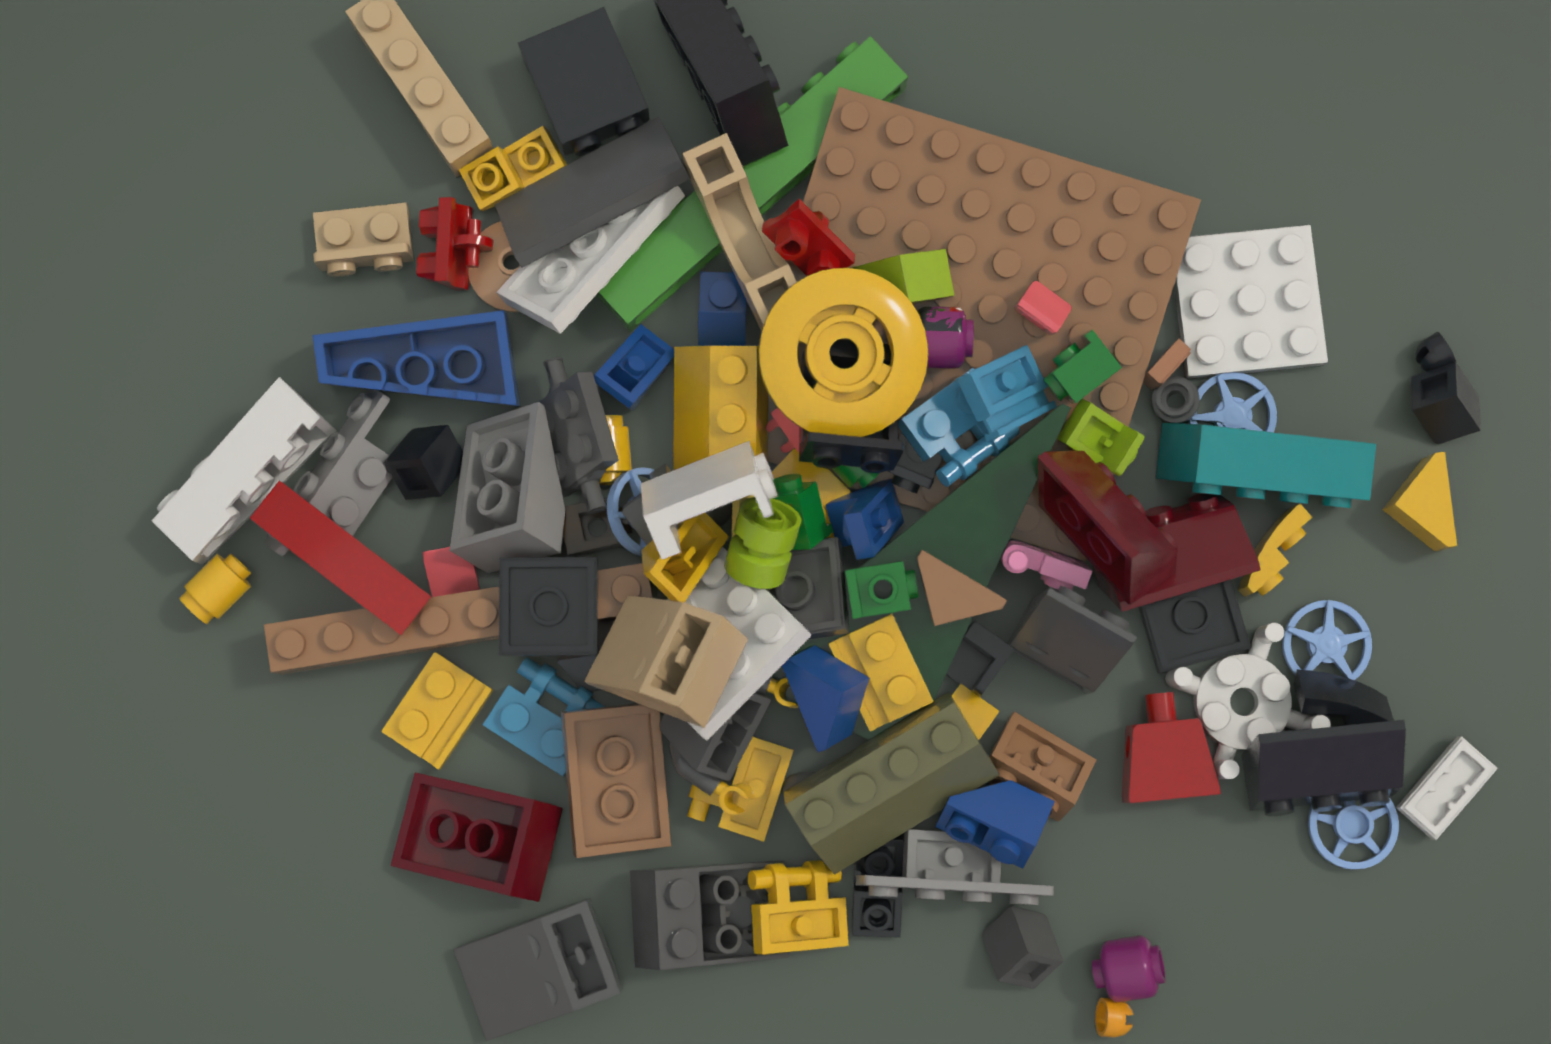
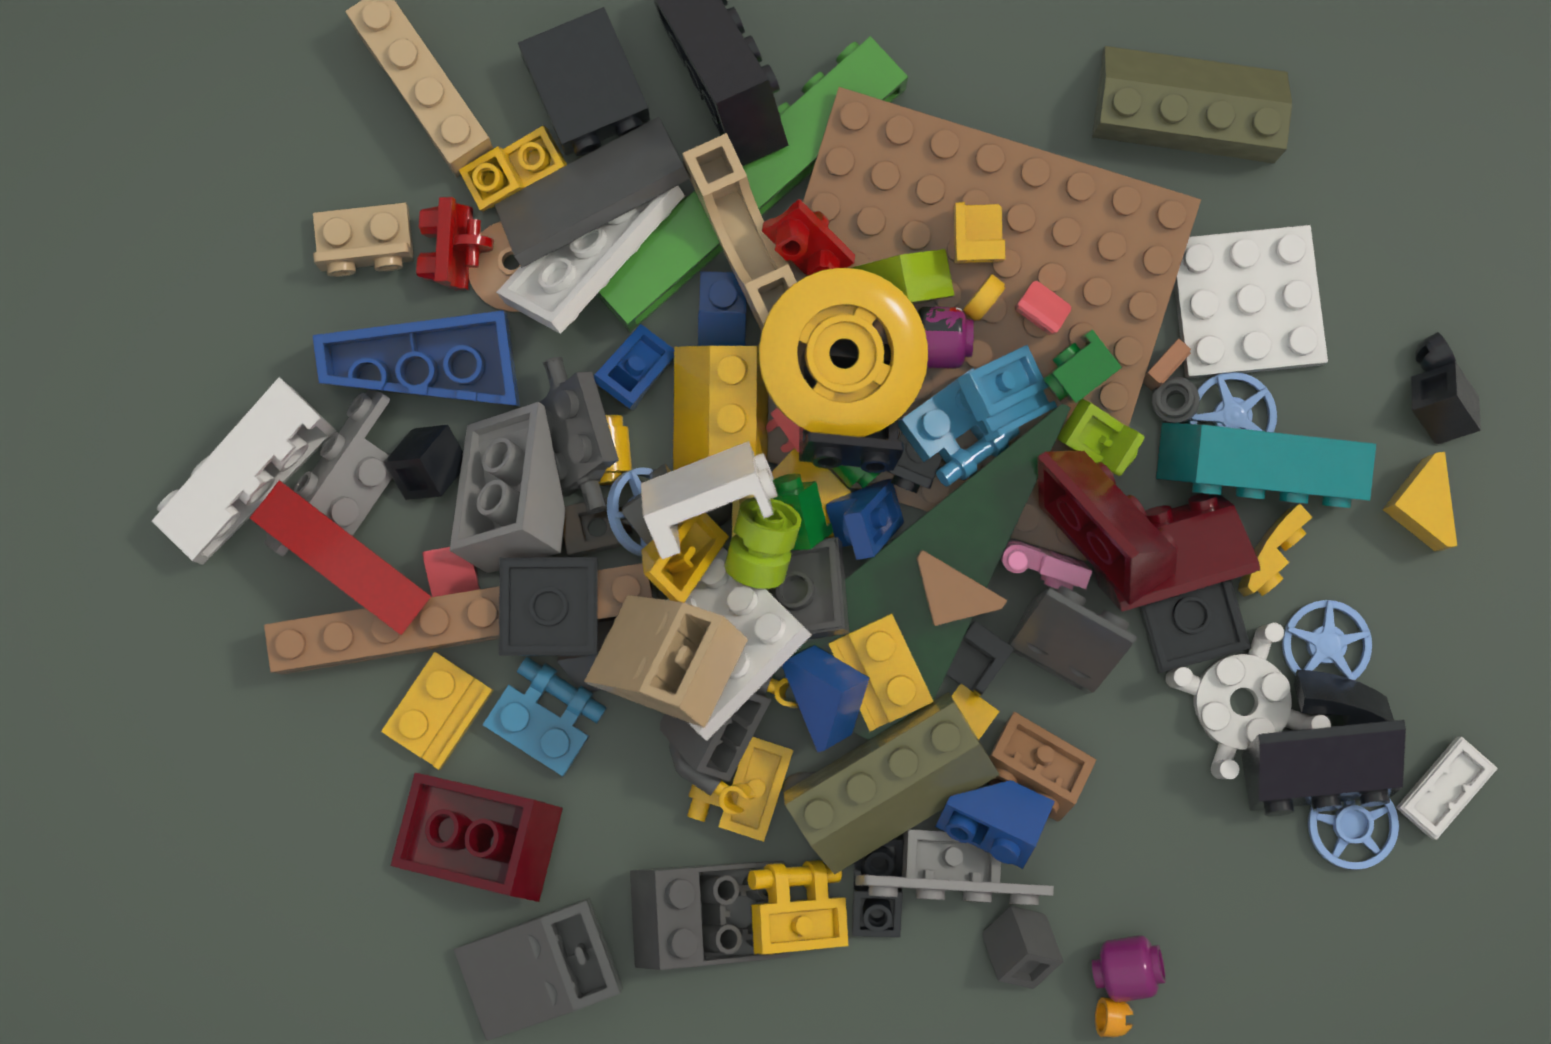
yellow brick [179,553,252,624] -> none
medium nougat plate [561,703,671,858] -> none
green brick [845,561,919,619] -> none
red torso [1122,692,1221,803] -> none
none -> yellow panel [953,202,1005,264]
none -> yellow tile [963,274,1005,321]
none -> olive slope [1092,46,1292,163]

